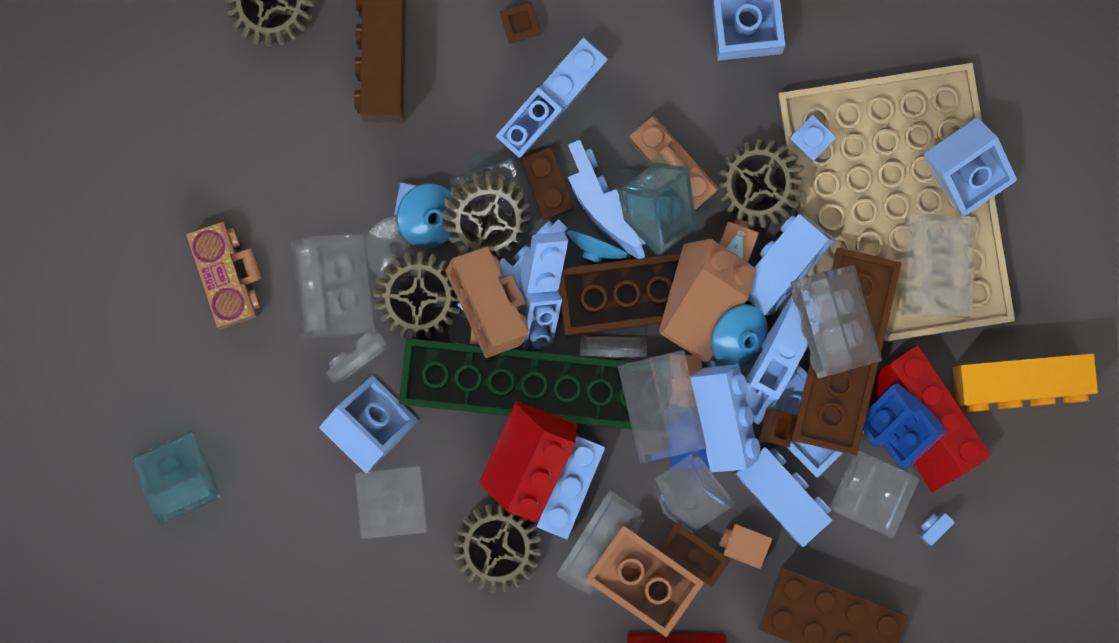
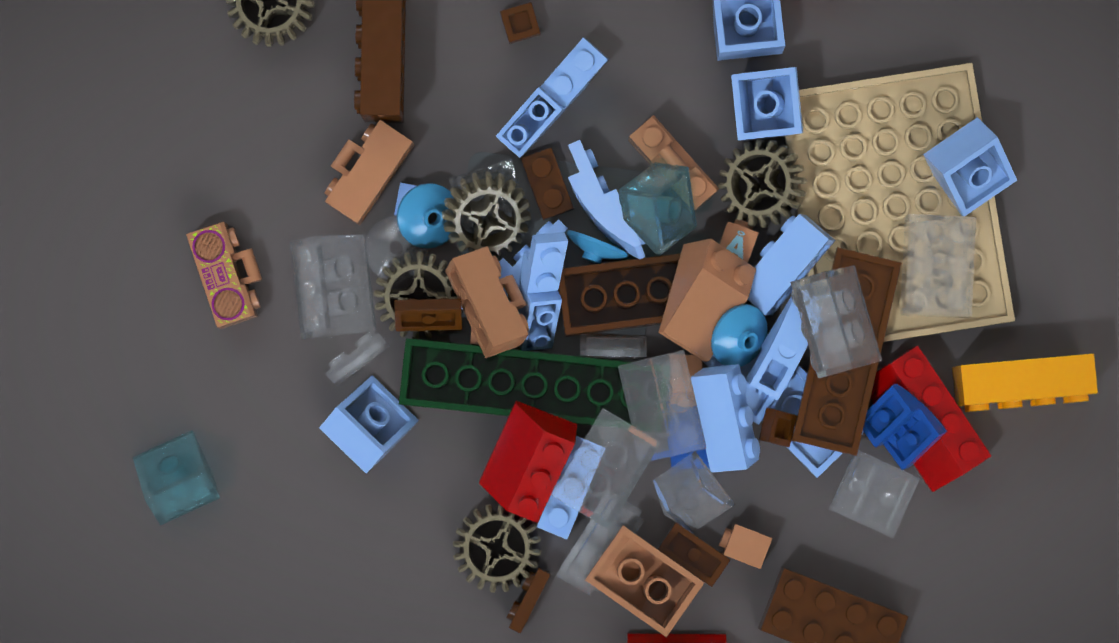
clear plate [355,467,427,539] -> none
light blue brick [734,447,832,547] -> none
light blue plate [789,115,836,162] -> none
light blue plate [918,513,955,546] -> none
none -> nougat piece [324,120,414,226]
none -> reddish brown plate [394,298,462,331]
none -> reddish brown plate [506,567,551,634]
none -> clear slope [551,408,661,529]
none -> light blue slope [731,67,803,141]

